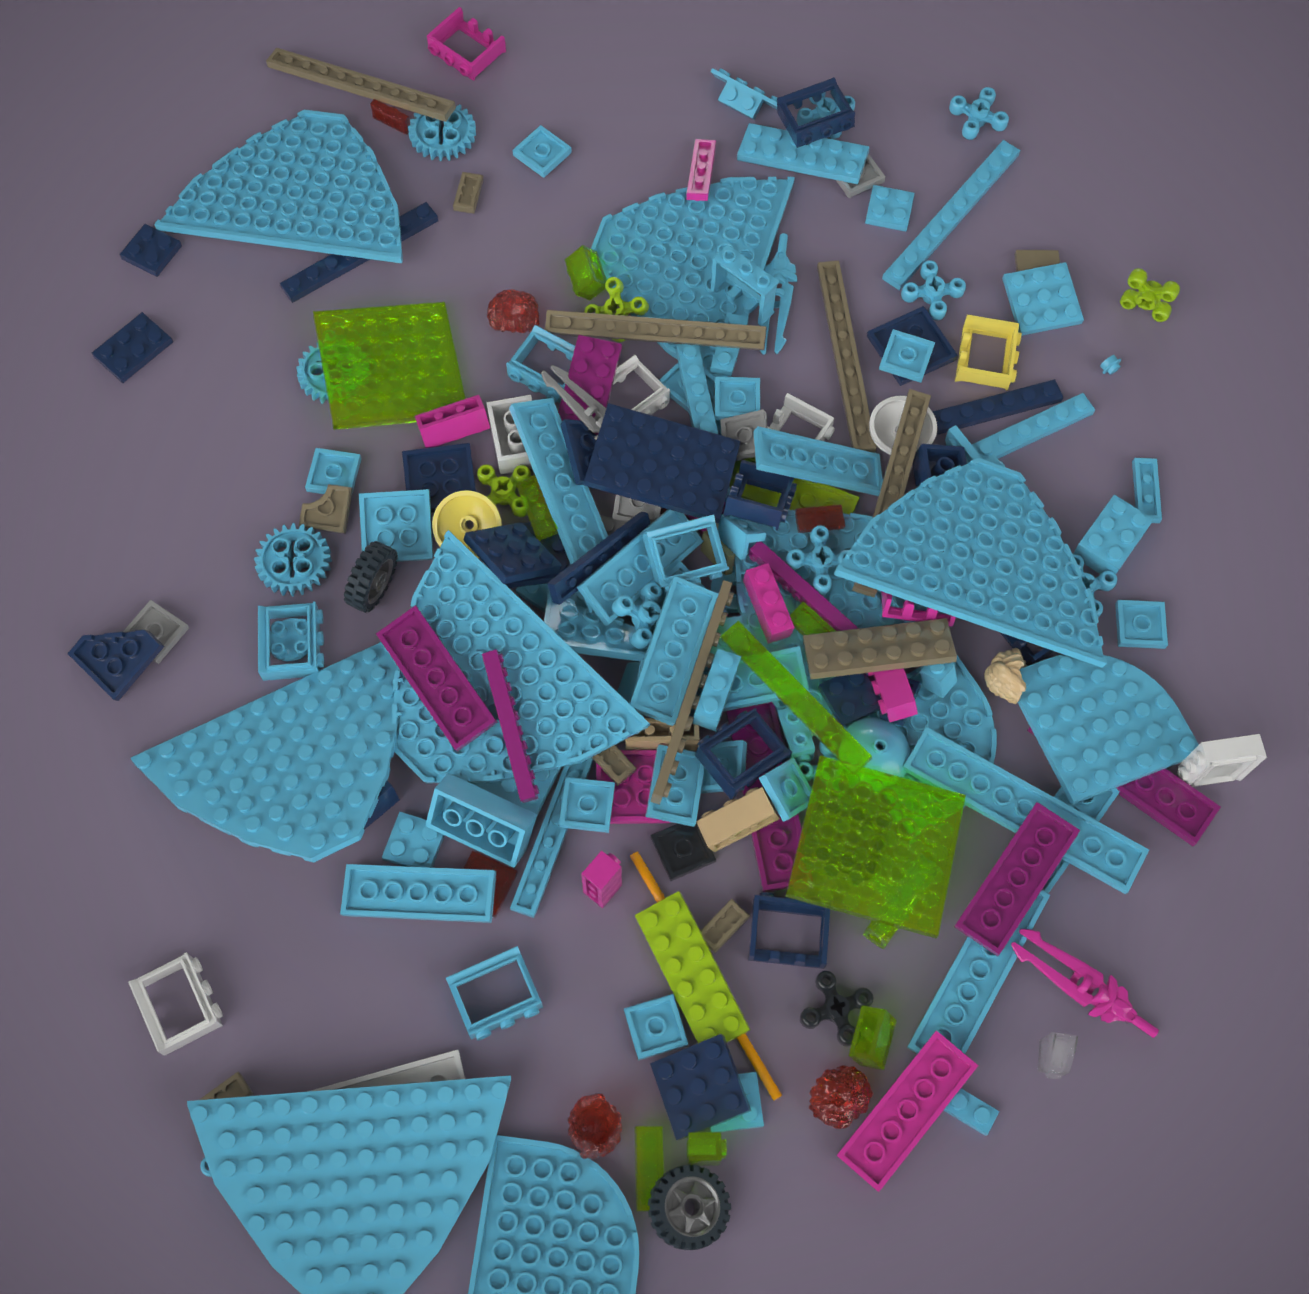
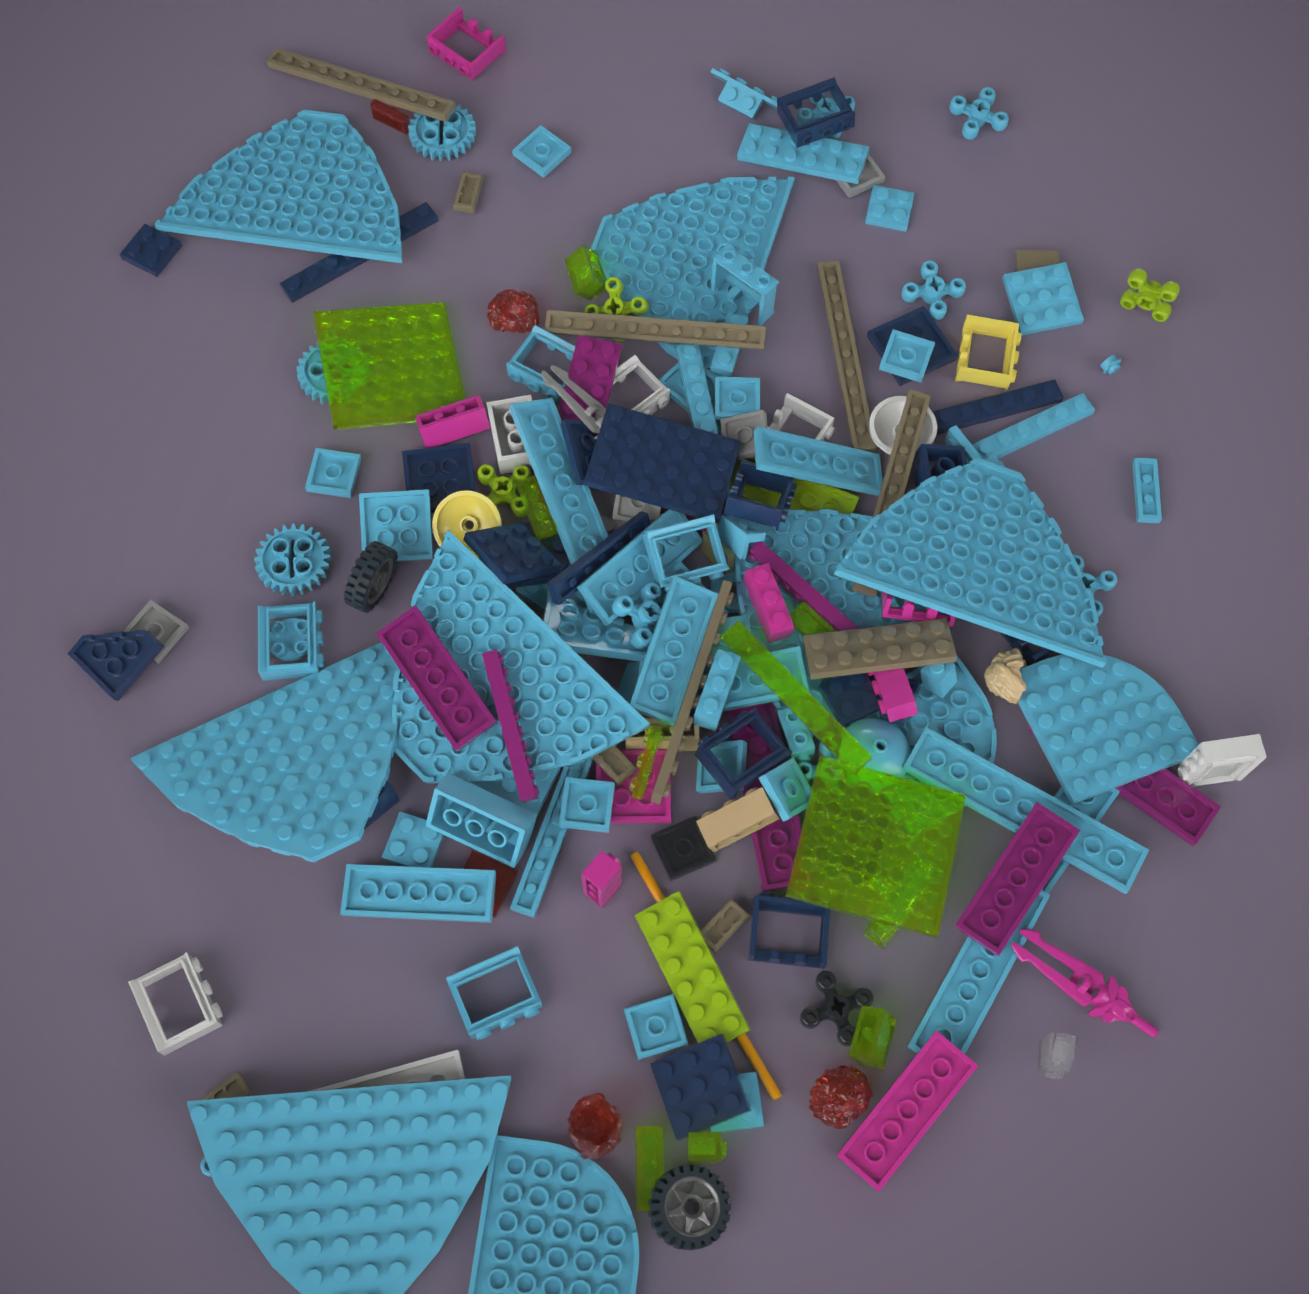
dark blue plate [92,312,173,383] -> none
dark tan tile [299,484,353,534] -> none
medium azure plate [645,744,705,827] -> none
dark pink plate [687,139,716,201] -> none
medium azure sword [760,233,798,355] -> none
medium azure gear [785,525,849,595] -> none
clear red plate [795,505,845,533] -> none
medium azure plate [882,140,1021,291] -> none
medium azure plate [943,1089,1000,1136] -> none
medium azure brick [1073,495,1154,574] -> none
medium azure plate [1115,600,1168,649] -> none
none -> clear neon green plate [629,725,664,800]

